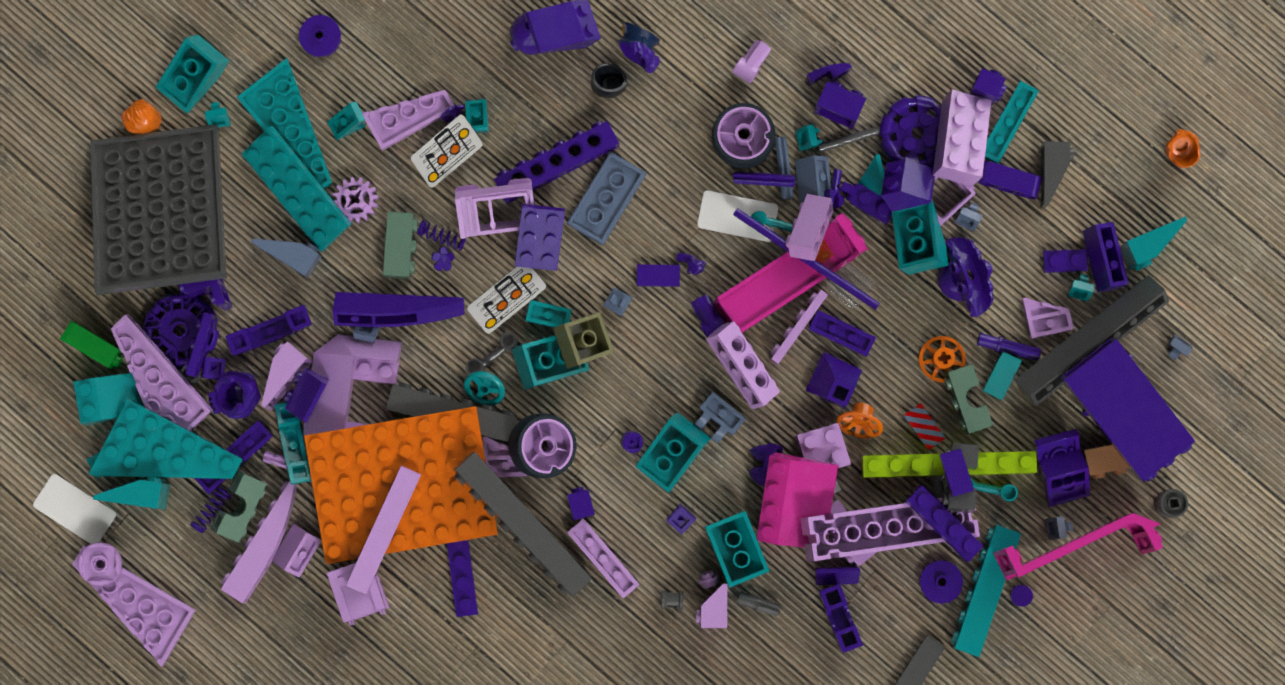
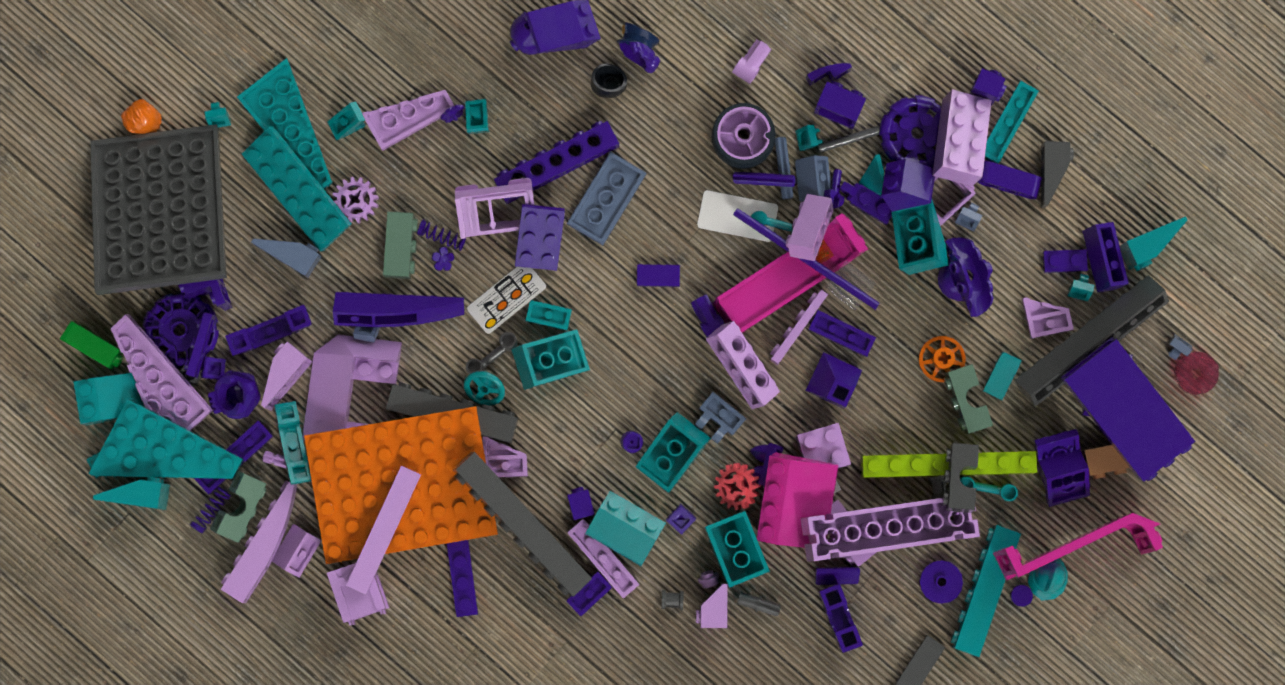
white sticker [33,474,116,544] -> none
lavender wing [72,545,196,667] -> none
lavender plate [77,542,122,586] -> none
teal slope [155,35,230,113] -> none
dark purple slope [284,368,329,423] -> none
dark purple plate [299,15,341,57] -> none
sticker [411,114,482,188] -> none
lavender wheel [508,413,577,478] -> none
olive brick [553,312,614,369] -> none
sand blue tile [603,288,632,317] -> none
dark purple plate [677,252,706,276] -> none
orange wheel [836,403,883,439] -> none
tile [903,403,945,451] -> none
dark purple plate [905,485,983,562] -> none
dark purple tile [939,449,974,497] -> none
dark purple axle [977,332,1041,361] -> none
sand blue tile [1046,516,1074,540] -> none
dark grey wheel [1154,489,1188,518] -> none
orange hair [1164,129,1200,168] -> none
none -> dark purple plate [567,572,613,617]
none -> teal slope [585,491,666,566]
none -> coral gear [714,463,761,510]
none -> teal piece [1028,558,1068,601]
none -> clear pink plate [1174,352,1219,395]

